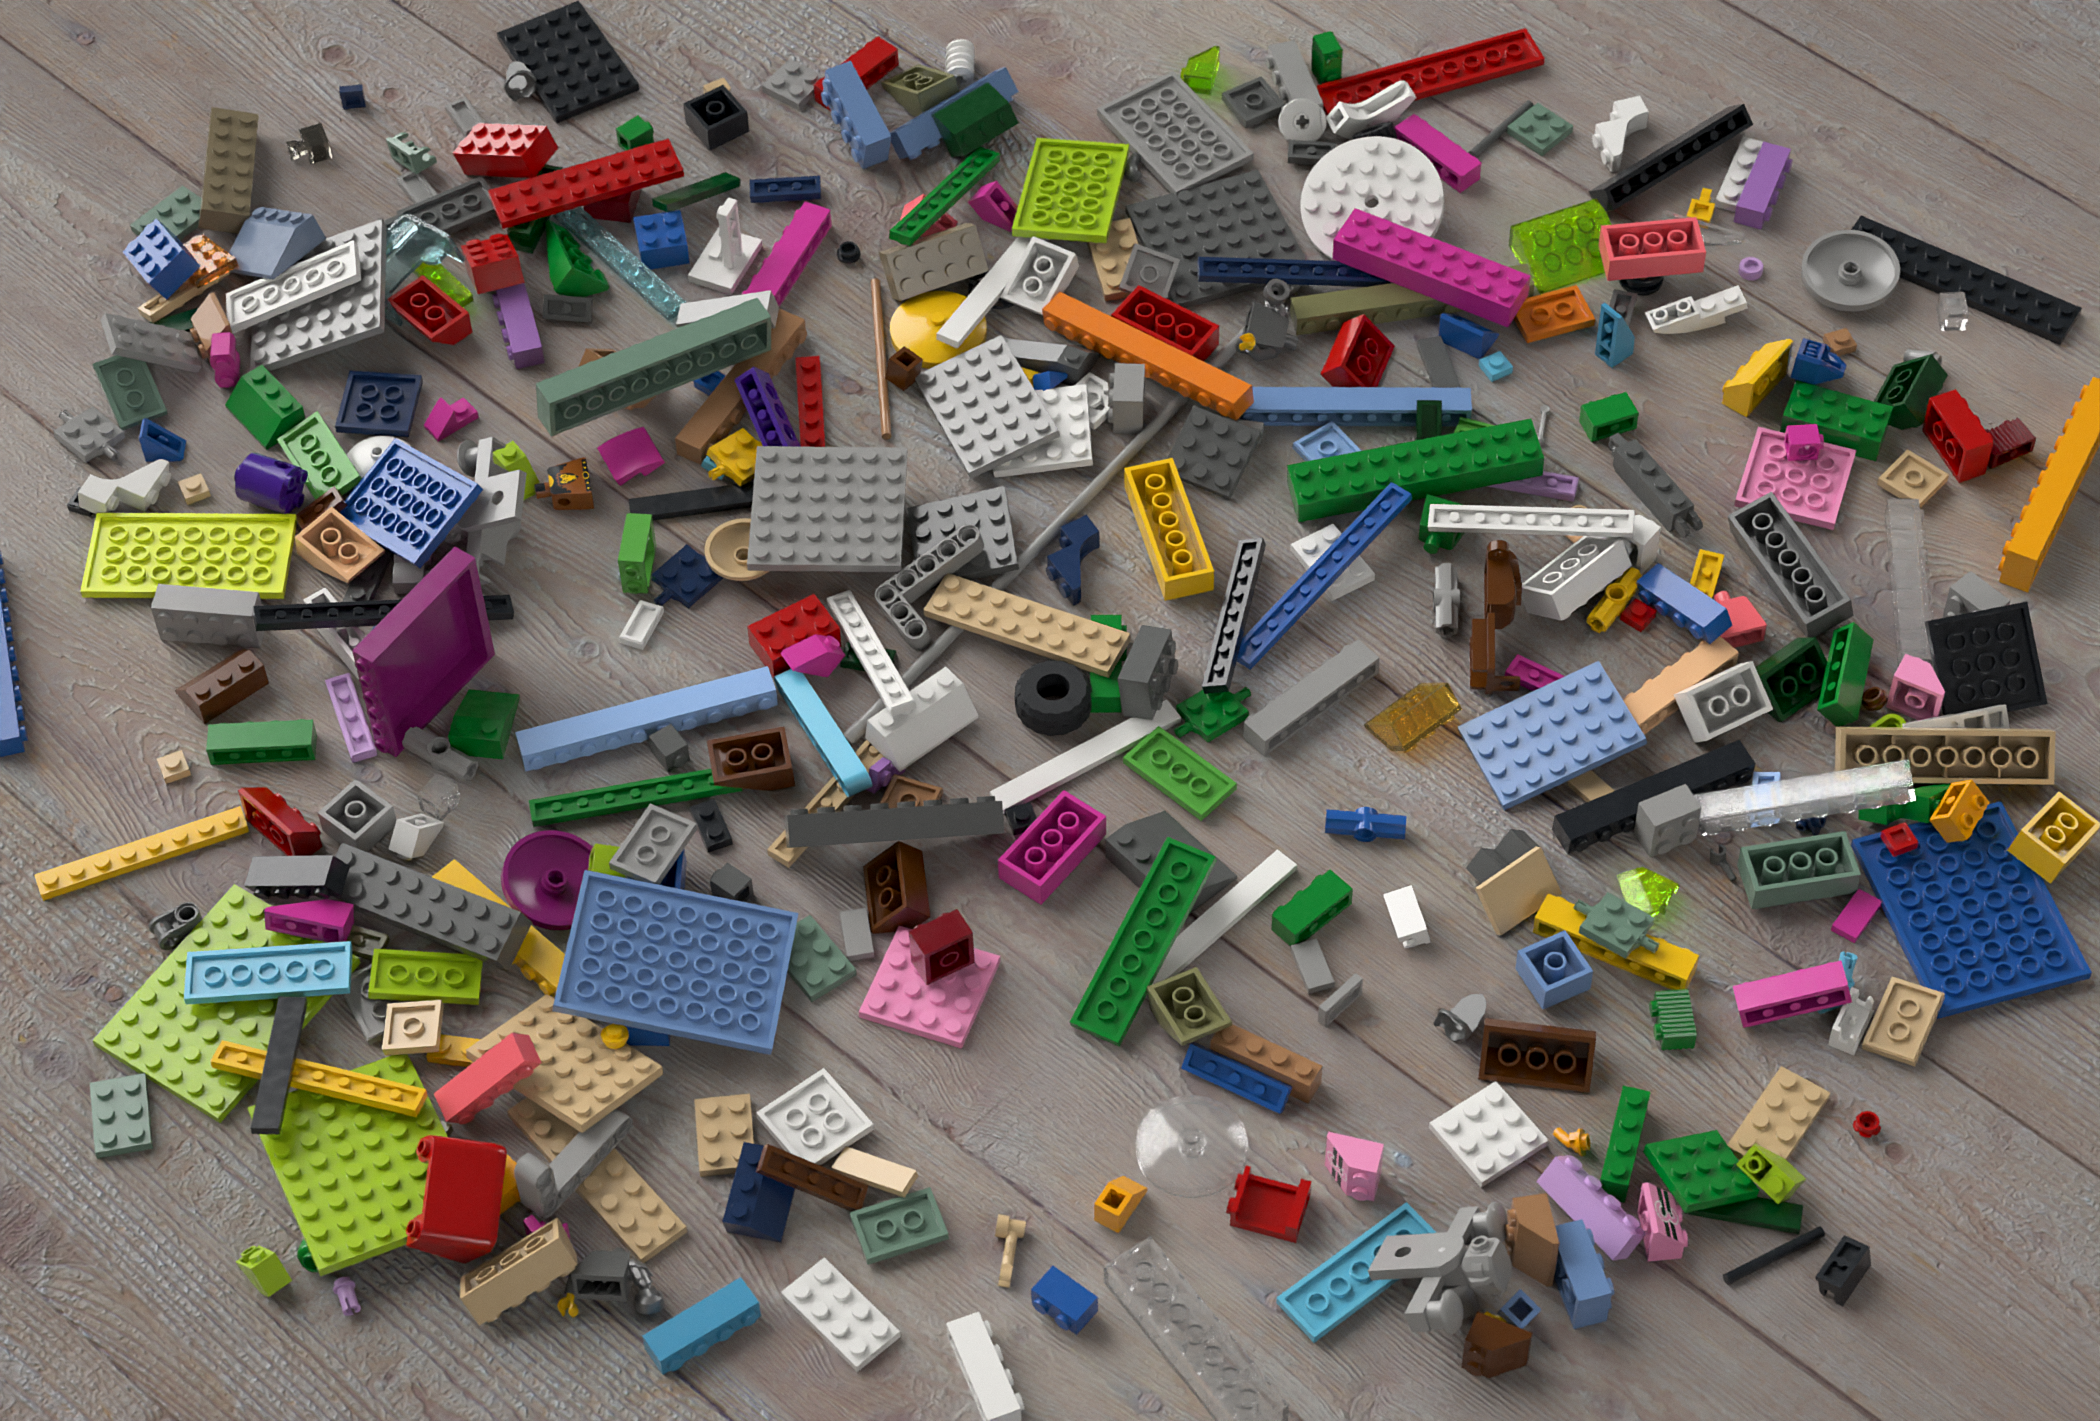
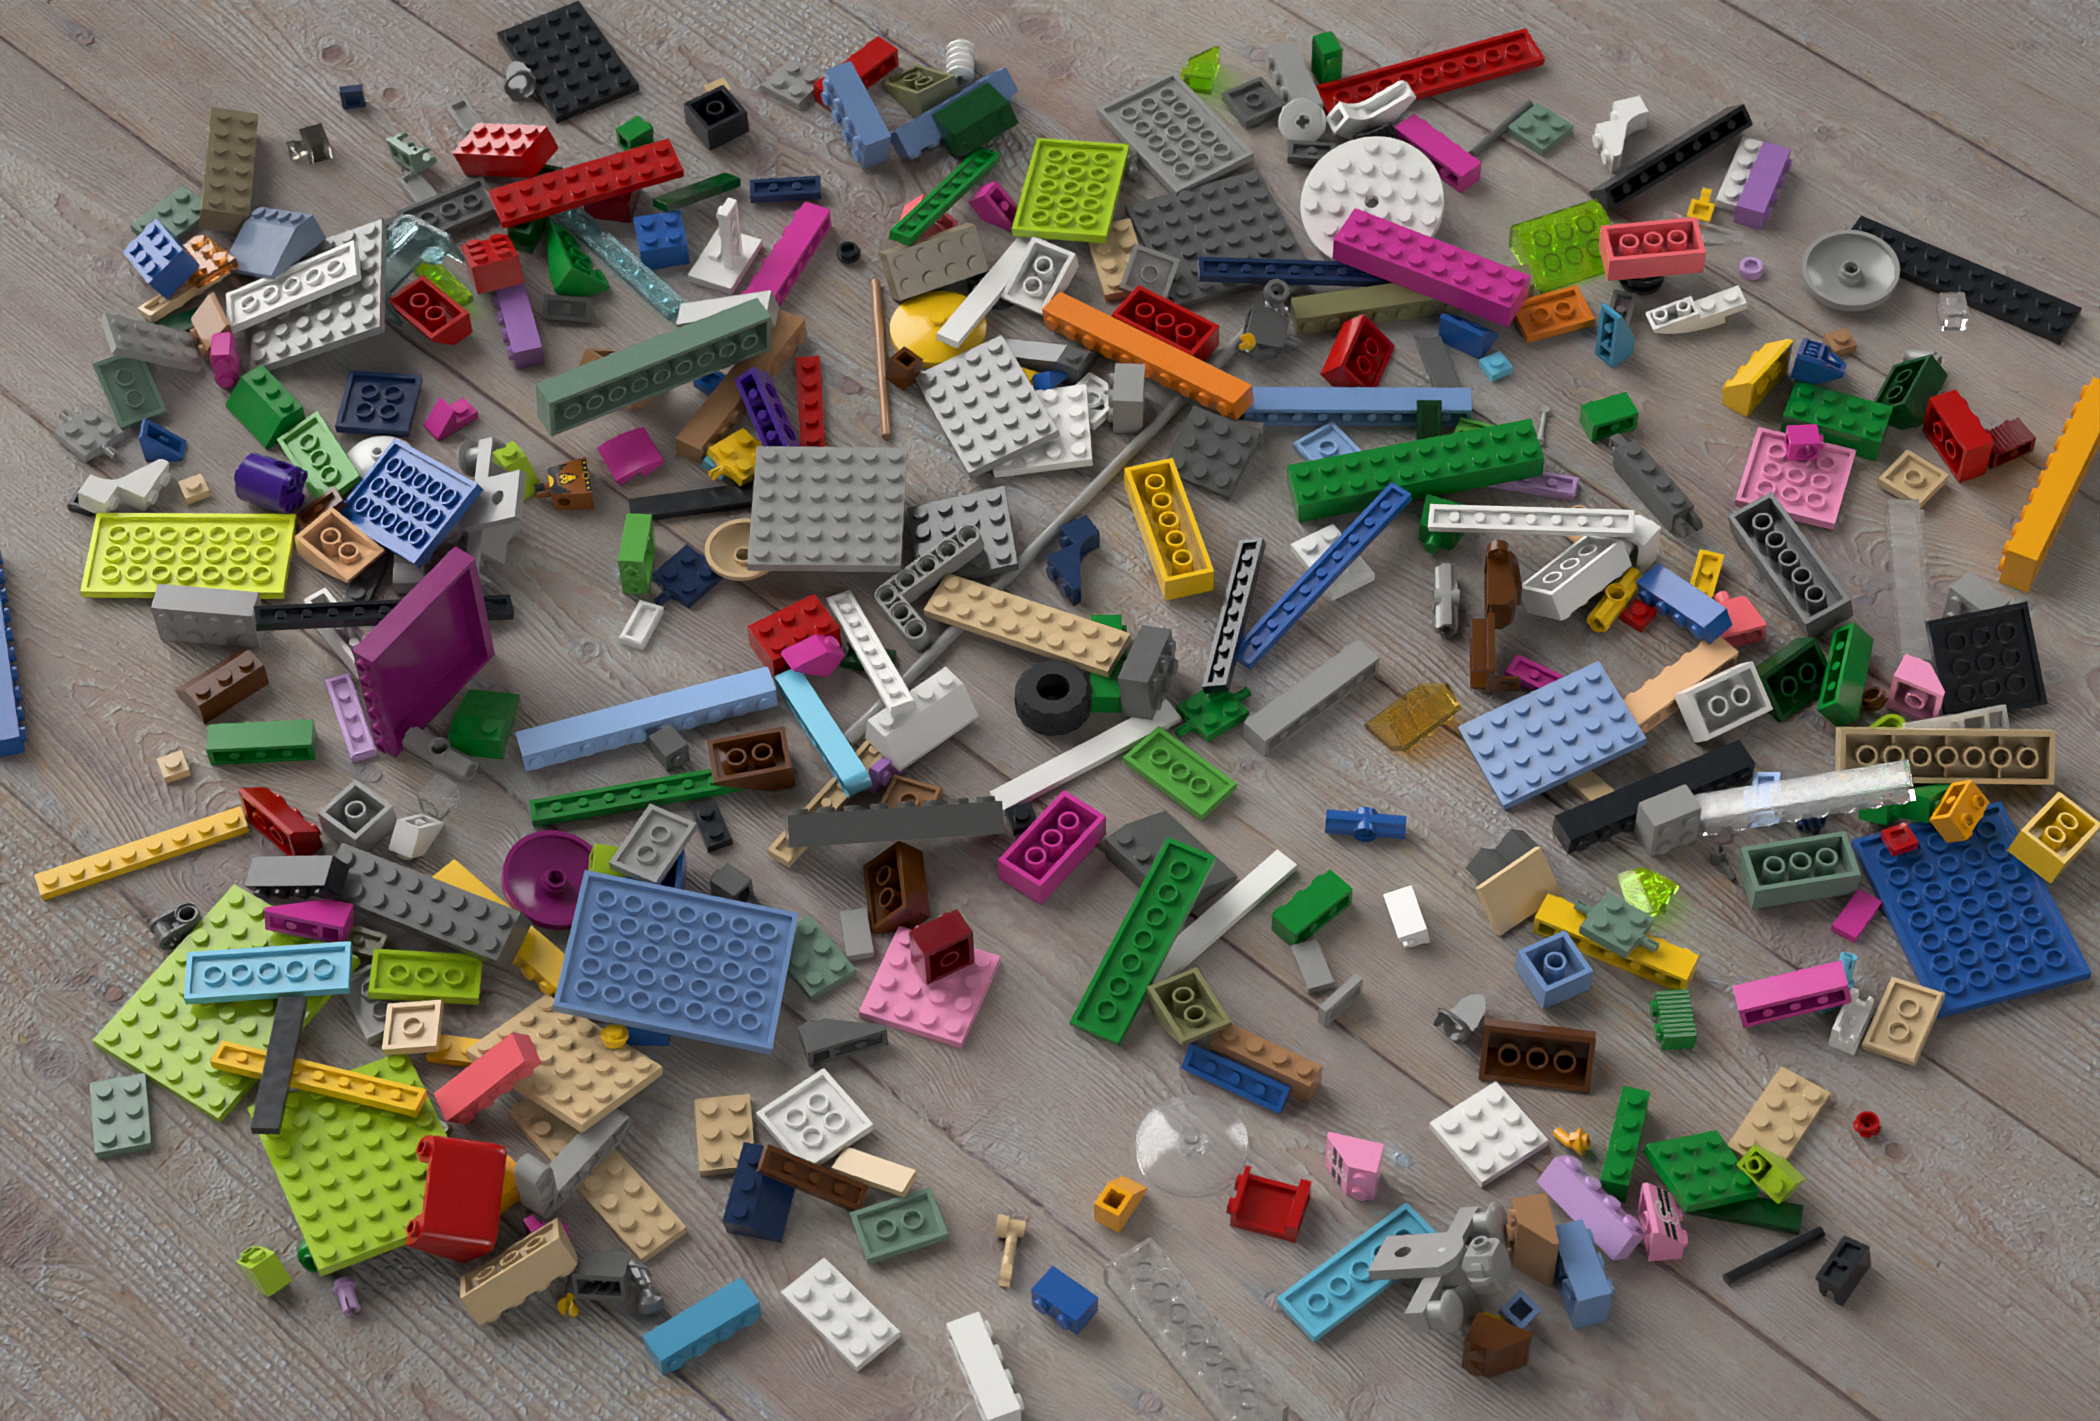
none -> dark grey slope [798,1018,888,1067]

